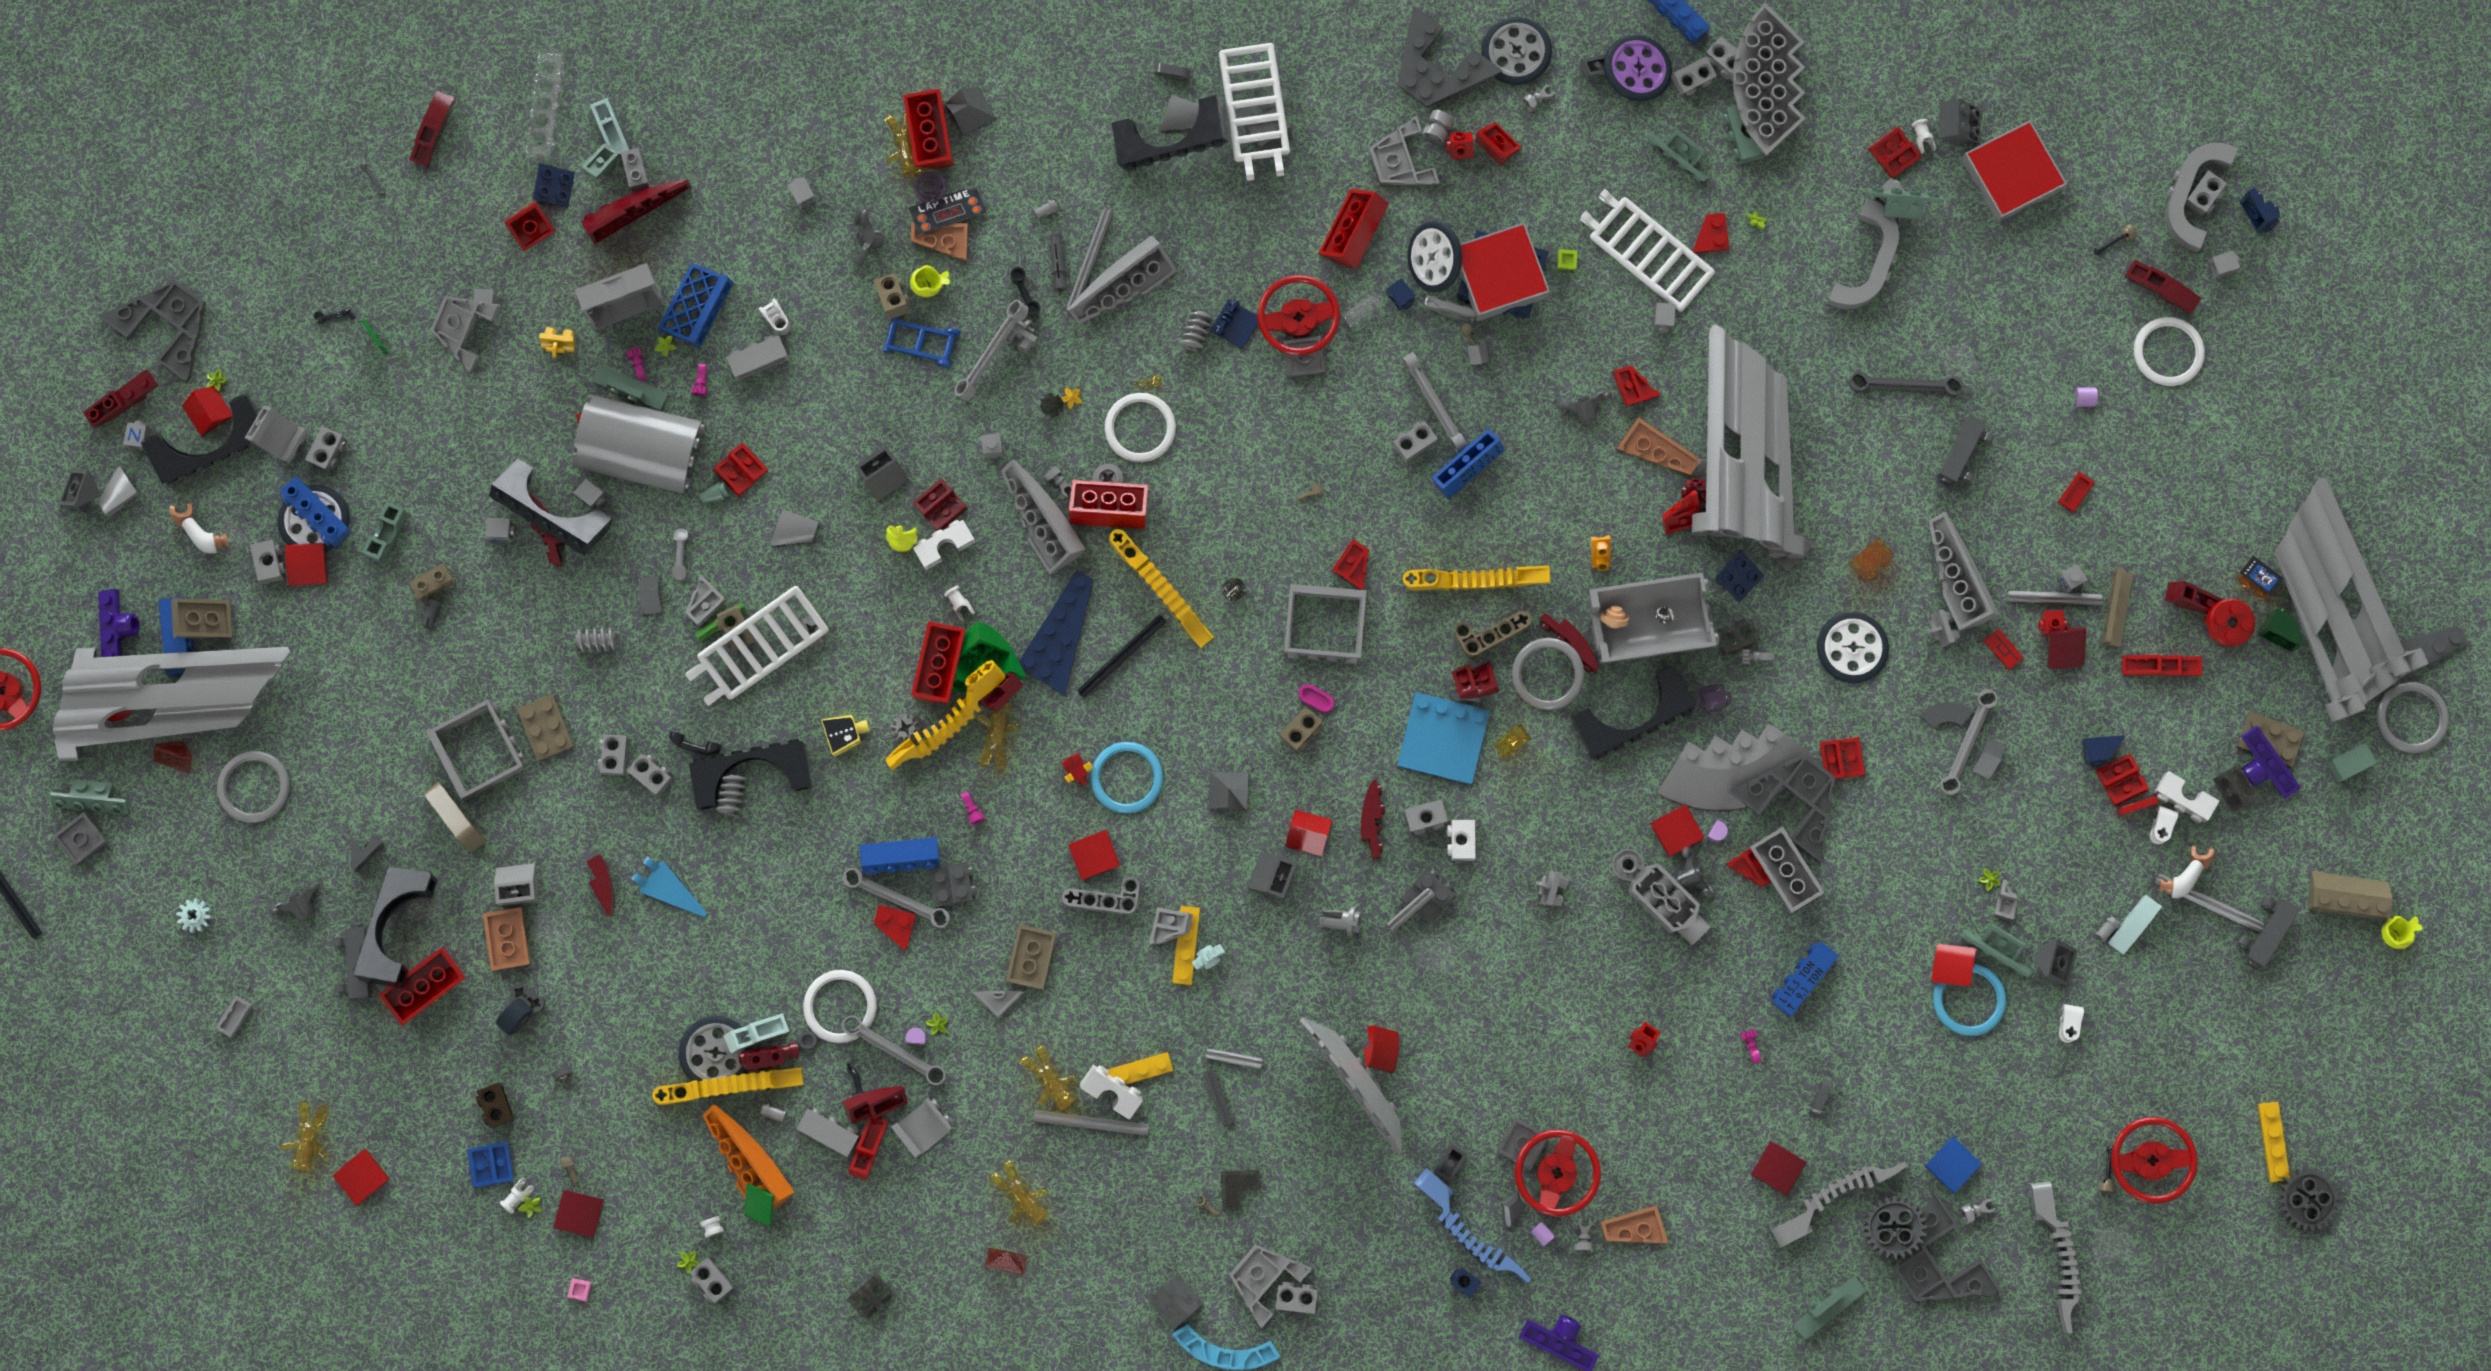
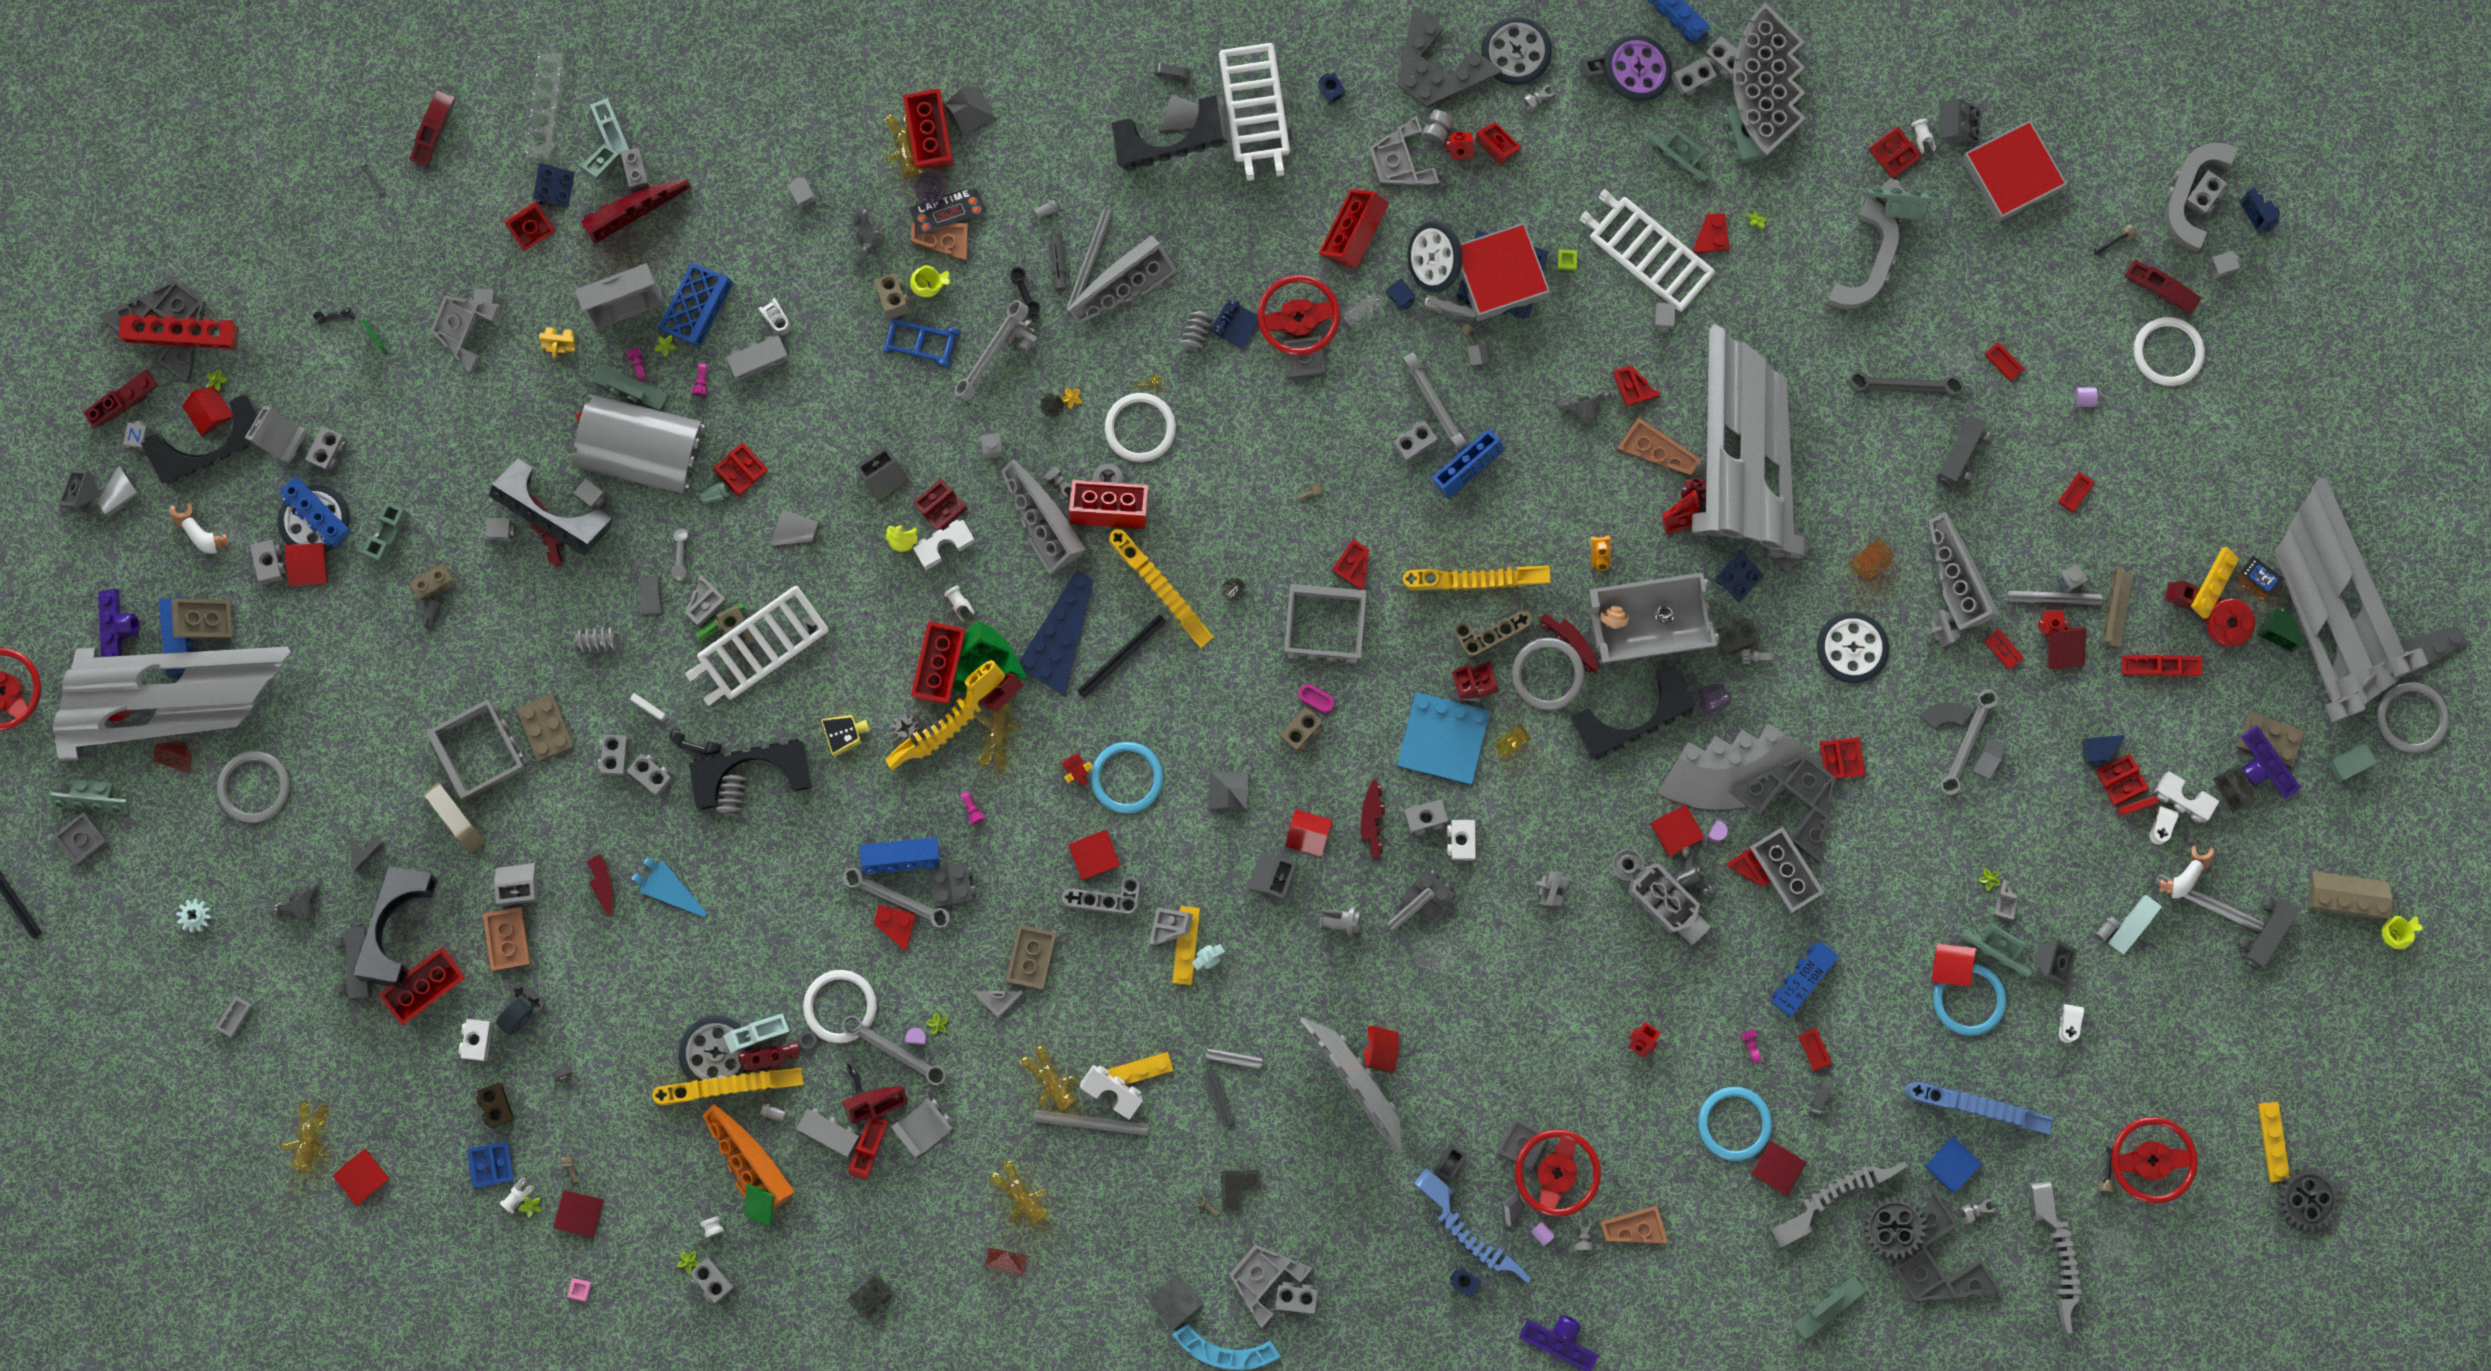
none -> red brick [118,314,239,350]
none -> white brick [459,1019,493,1062]
none -> white tile [630,693,668,722]
none -> dark blue brick [1318,72,1346,105]
none -> medium azure wedge [1698,1087,1772,1161]
none -> red tile [1798,1028,1832,1071]
none -> medium blue piece [1904,1082,2054,1135]
none -> red tile [1984,342,2024,382]
none -> yellow plate [2191,547,2239,618]

